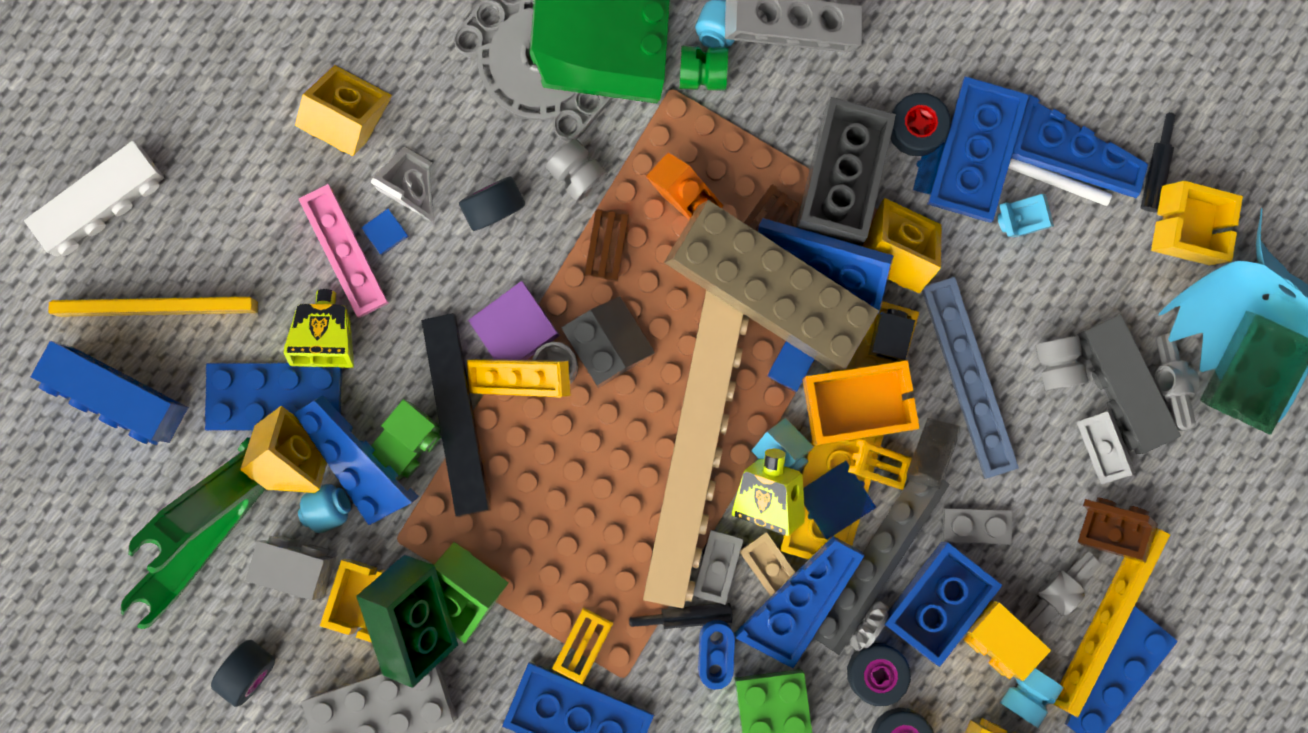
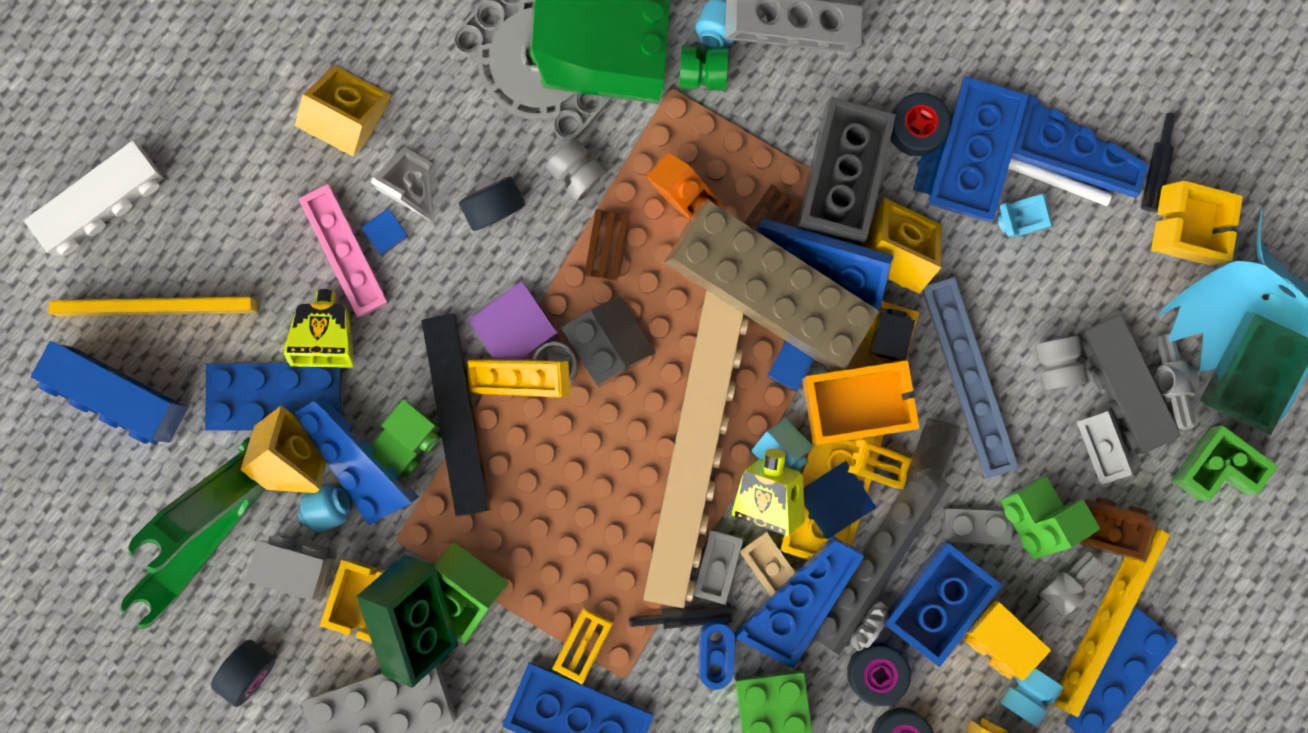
none -> bright green brick [1000,476,1100,560]
none -> bright green brick [1171,425,1278,501]

